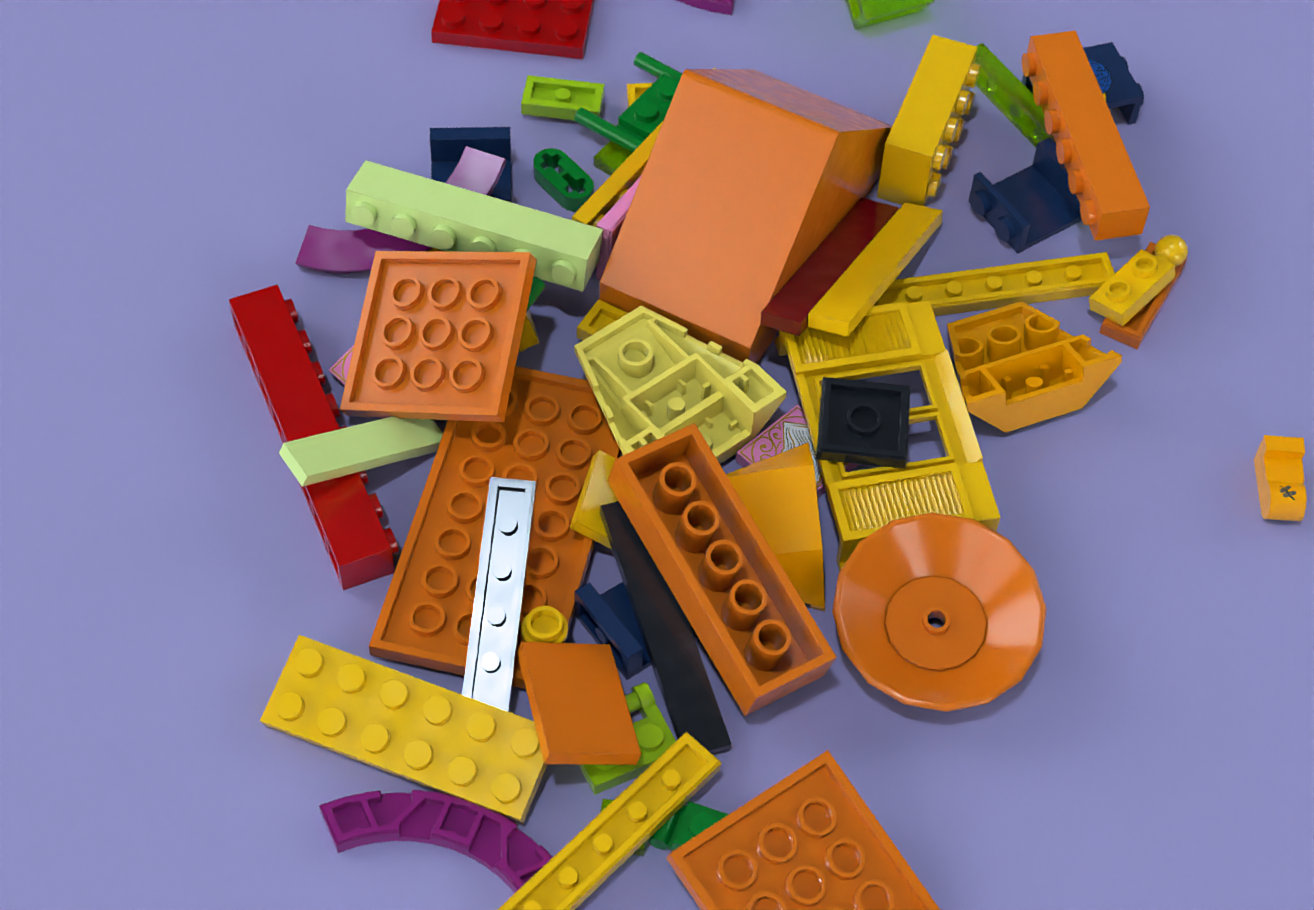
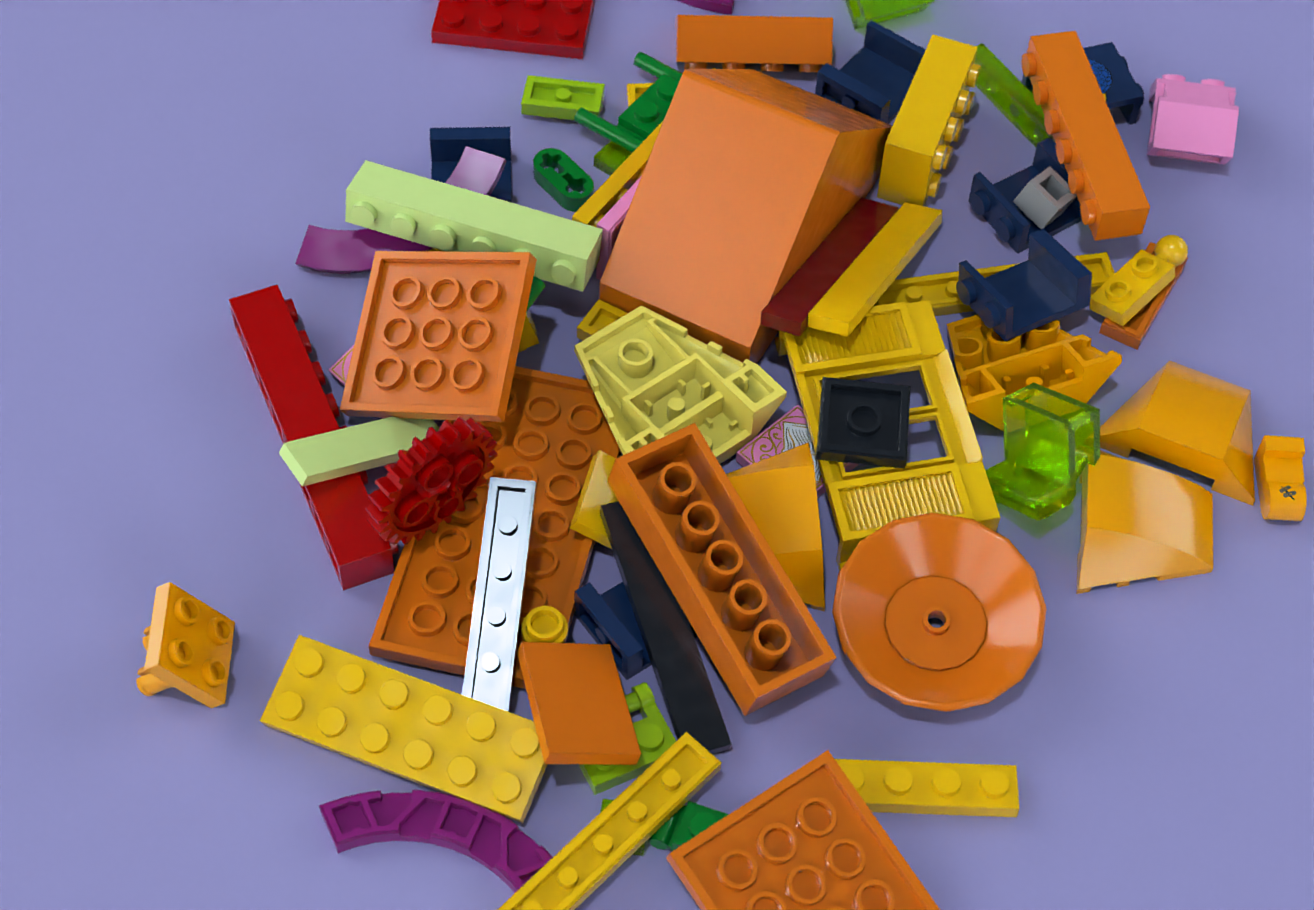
none -> light orange plate [136,582,235,708]
none -> red gear [365,417,498,545]
none -> orange slope [675,15,833,72]
none -> dark blue panel [815,20,925,124]
none -> yellow plate [835,759,1019,817]
none -> dark blue panel [956,229,1092,341]
none -> clear neon green piece [985,383,1100,521]
none -> light grey plate [1013,166,1077,229]
none -> light orange wedge [1076,443,1213,594]
none -> light orange wedge [1087,360,1255,506]
none -> bright pink piece [1147,74,1239,165]

